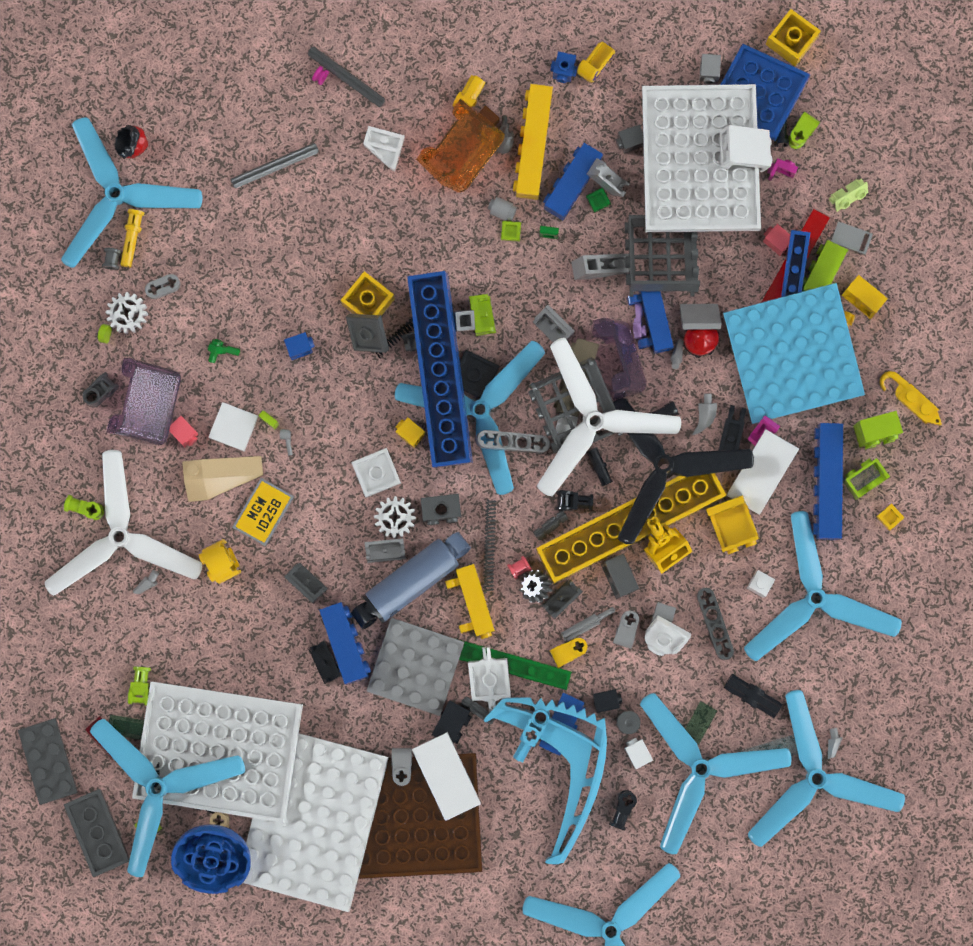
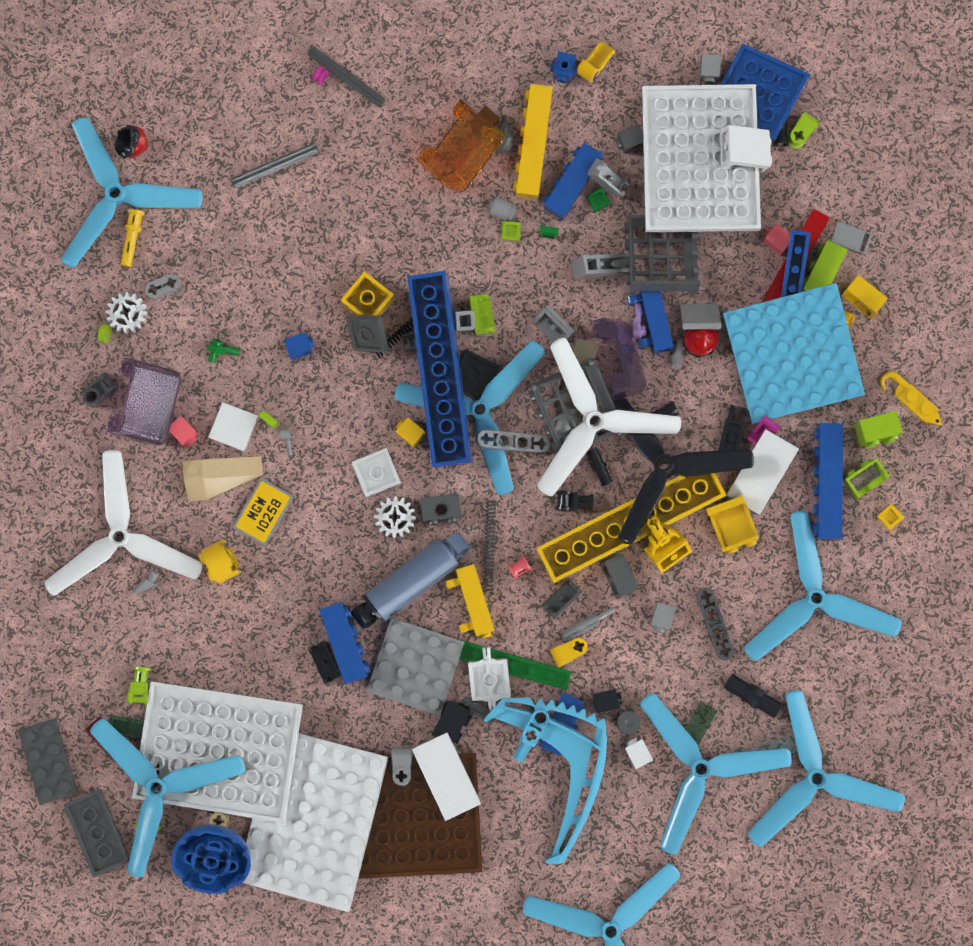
lime connector [64,495,105,520] -> none
dark grey bush [102,248,121,270] -> none
dark grey hinge [284,563,328,604] -> none
white wing [363,126,405,171] -> none
light grey hinge [364,538,406,563] -> none
yellow piece [453,75,485,115] -> none
dark grey gear [519,570,553,603] -> none
dark grey axle [533,510,568,540] -> none
black connector [609,790,637,831] -> none
light grey piece [613,610,639,649] -> none
white tile [645,616,691,656] -> none
light grey bar [692,393,717,435] -> none
white brick [746,570,775,598] -> none
yellow brick [765,9,821,66] -> none
dark pink bracket [767,158,798,181] -> none
light grey bar [828,728,842,759] -> none
yellowish green hinge [829,179,868,212] -> none

